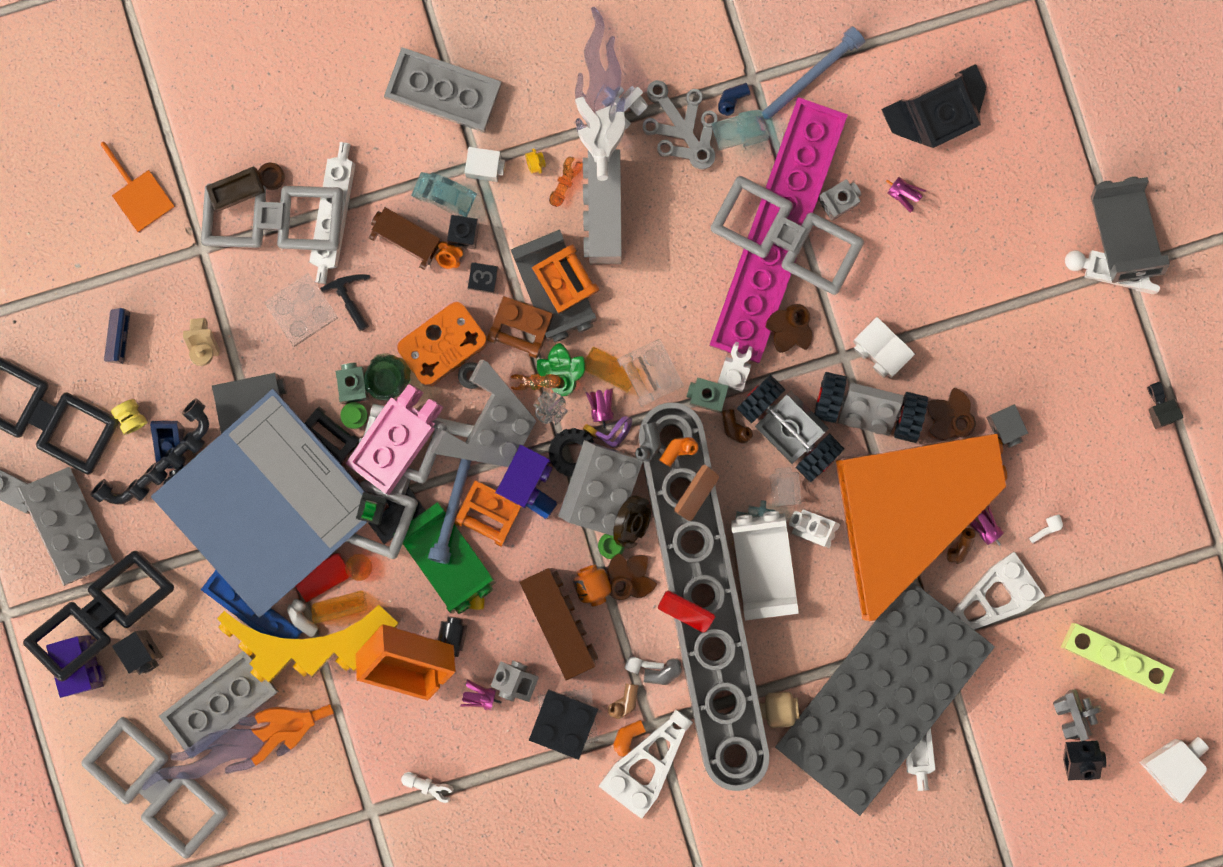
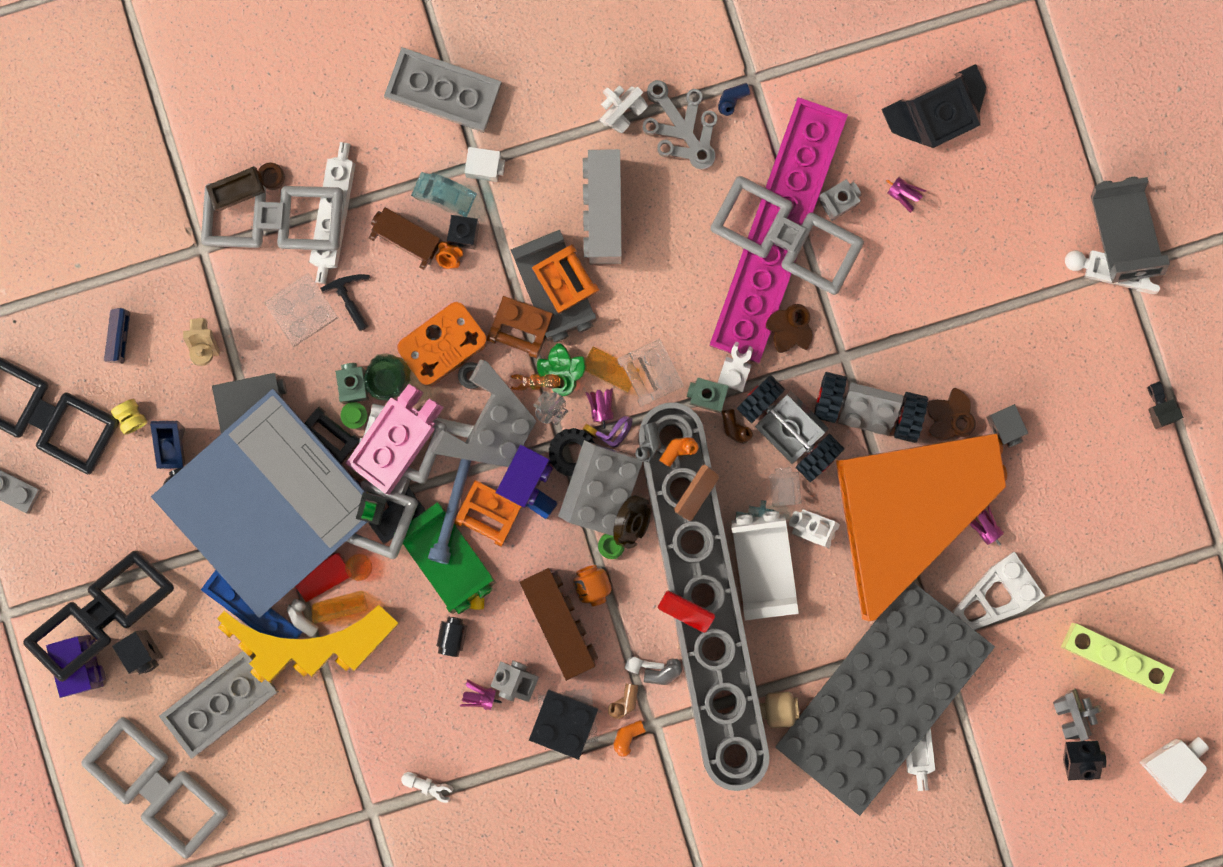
light grey plate [19,467,115,586] -> none
black bar [90,398,209,505] -> none
orange piece [101,142,175,232] -> none
piece [142,704,334,791] -> none
orange piece [356,624,456,701] -> none
black tile [468,262,498,294] -> none
yellow plate [525,148,546,174] -> none
clear orange piece [549,156,583,207] -> none
piece [575,7,625,181] -> none
white plate [598,710,693,819] -> none
reddish brown plate [608,553,657,600] -> none
clear light blue brick [711,110,770,151] -> none
sand blue piece [762,26,865,119] -> none
white brick [853,317,915,378] -> none
reddish brown arm [947,528,975,564] -> none
white hand [1029,515,1063,544] -> none

